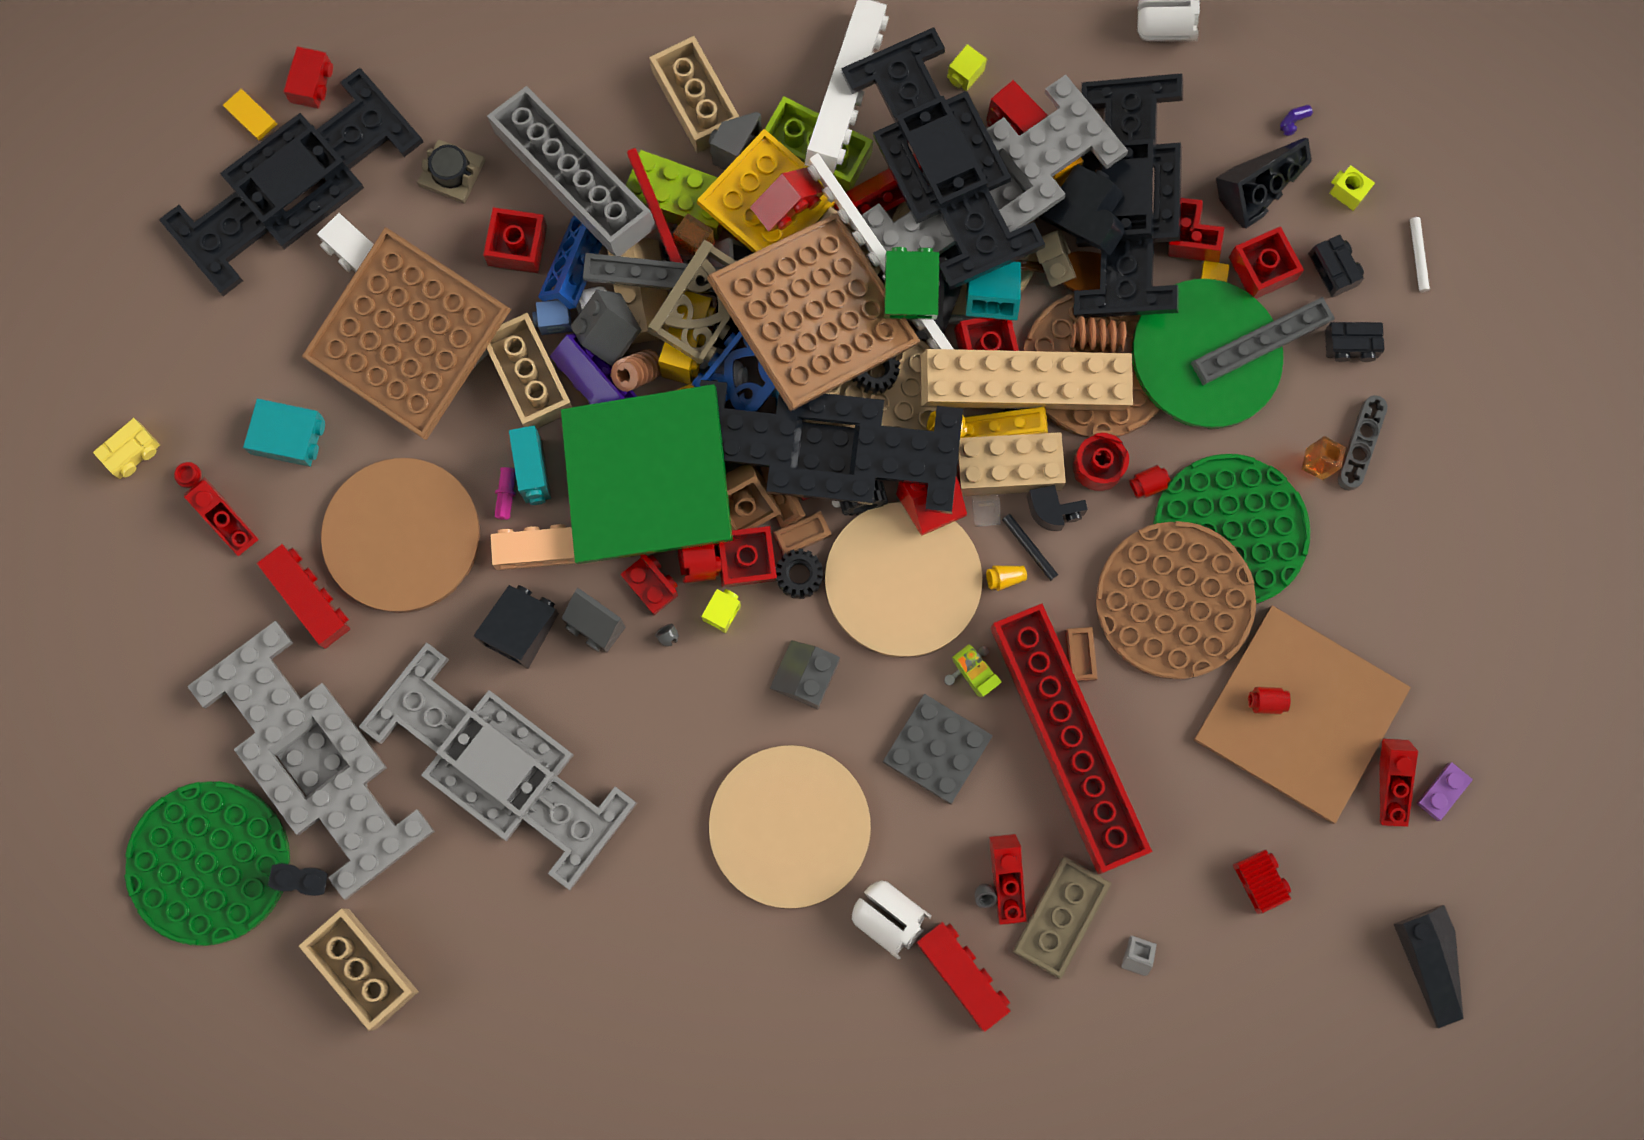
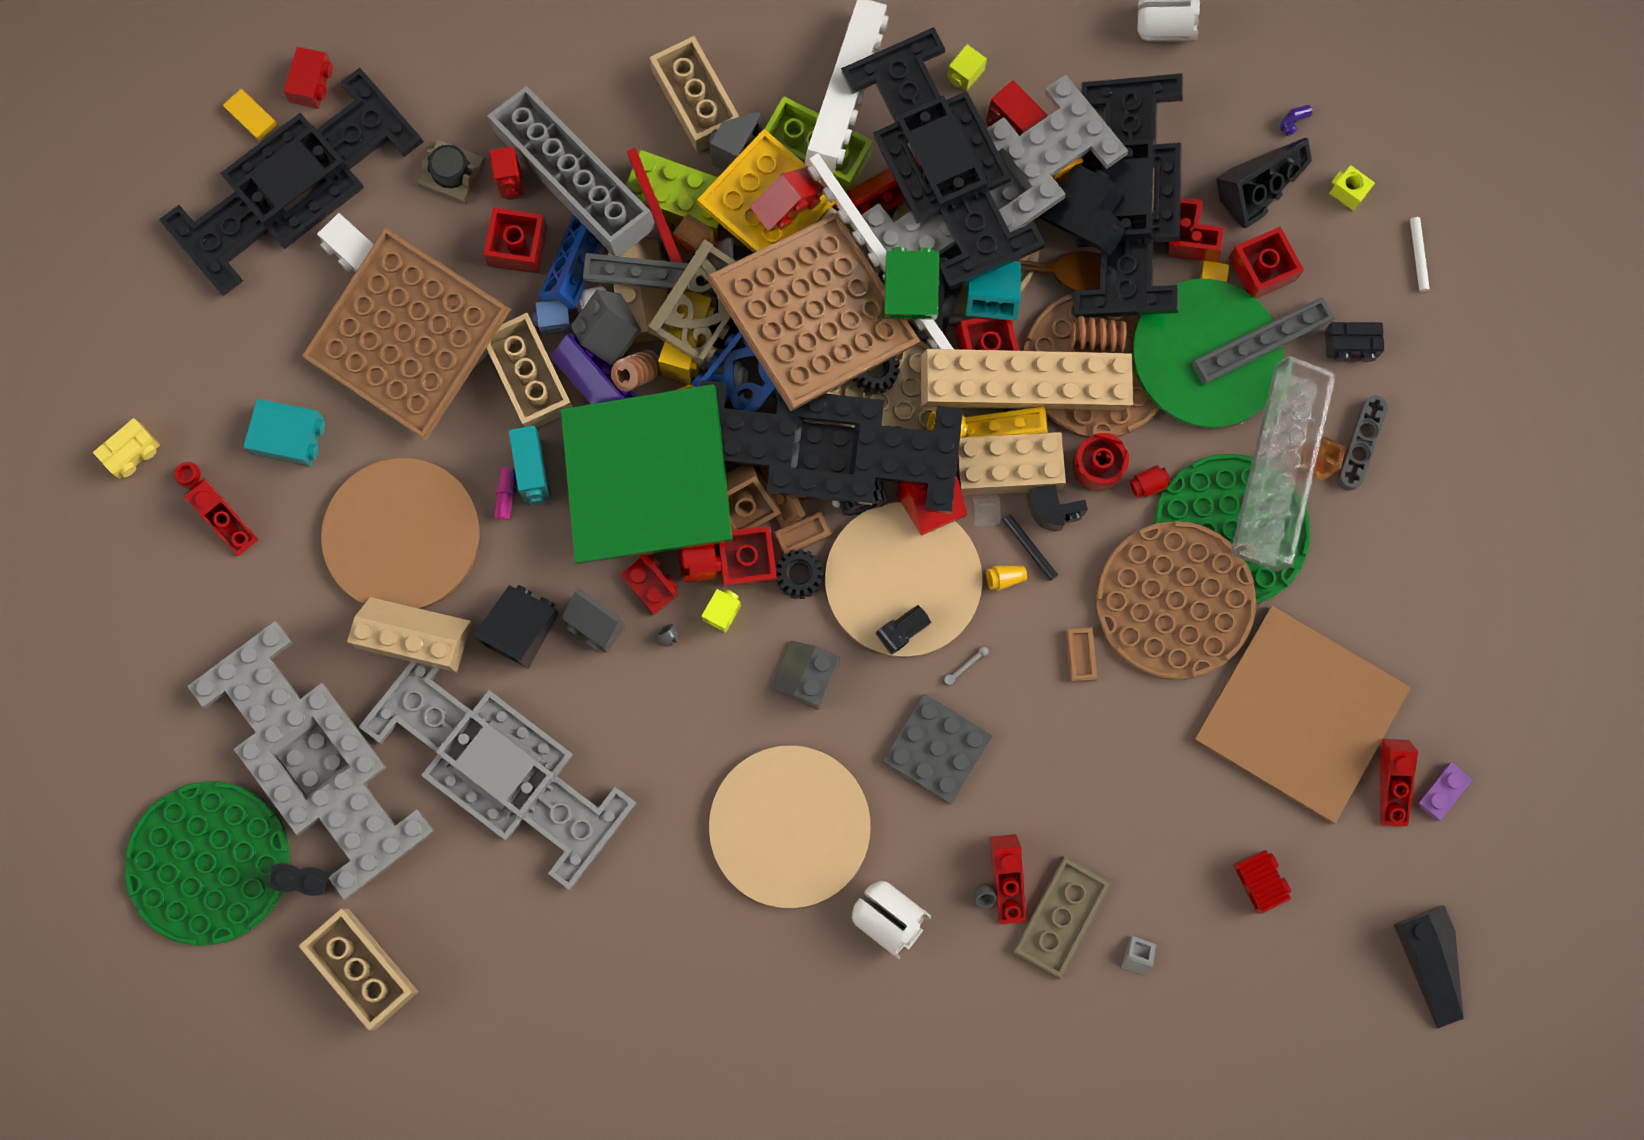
red brick [257,544,351,649] -> none
light nougat brick [491,524,575,570] -> none
red brick [915,922,1011,1032] -> none
lime leg [952,644,1002,697] -> none
red brick [990,603,1152,874] -> none
dark tan brick [1036,229,1076,287] -> none
red brick [1248,687,1291,714] -> none
black brick [1308,235,1364,298] -> none
none -> tan slope [347,597,472,673]
none -> red brick [489,147,525,200]
none -> black piece [875,605,932,655]
none -> clear brick [1230,356,1336,572]

